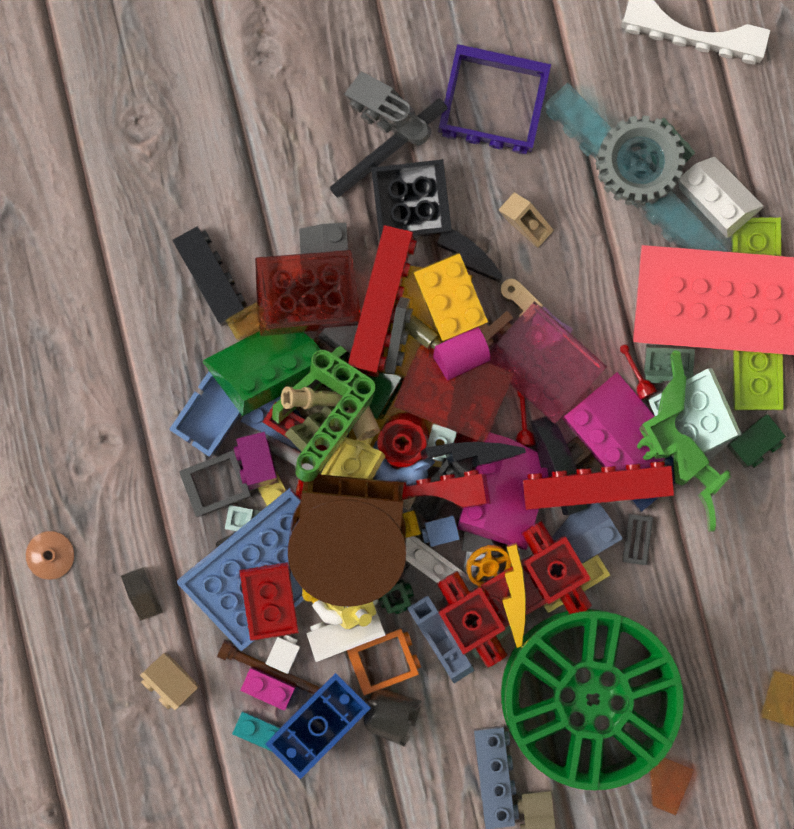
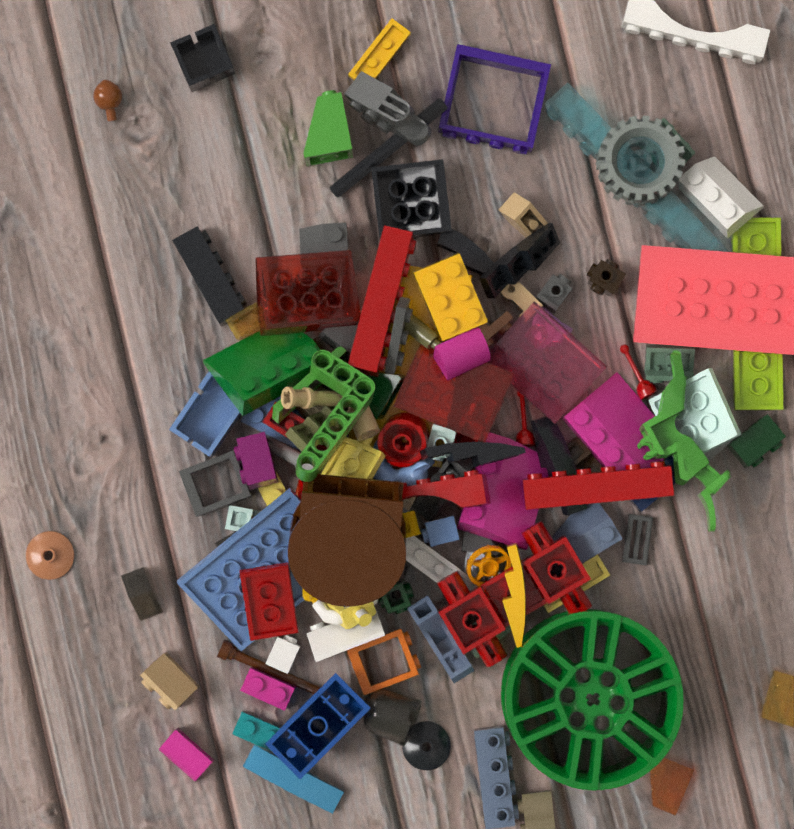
none -> dark orange piece [93,80,122,121]
none -> dark pink brick [159,728,214,782]
none -> black piece [170,24,235,92]
none -> dark azure slope [243,744,344,814]
none -> bright green slope [303,90,353,167]
none -> yellow plate [348,18,411,80]
none -> black dish [402,721,451,770]
none -> black slope [479,223,560,299]
none -> dark grey brick [536,274,572,313]
none -> dark brown brick [586,259,626,297]

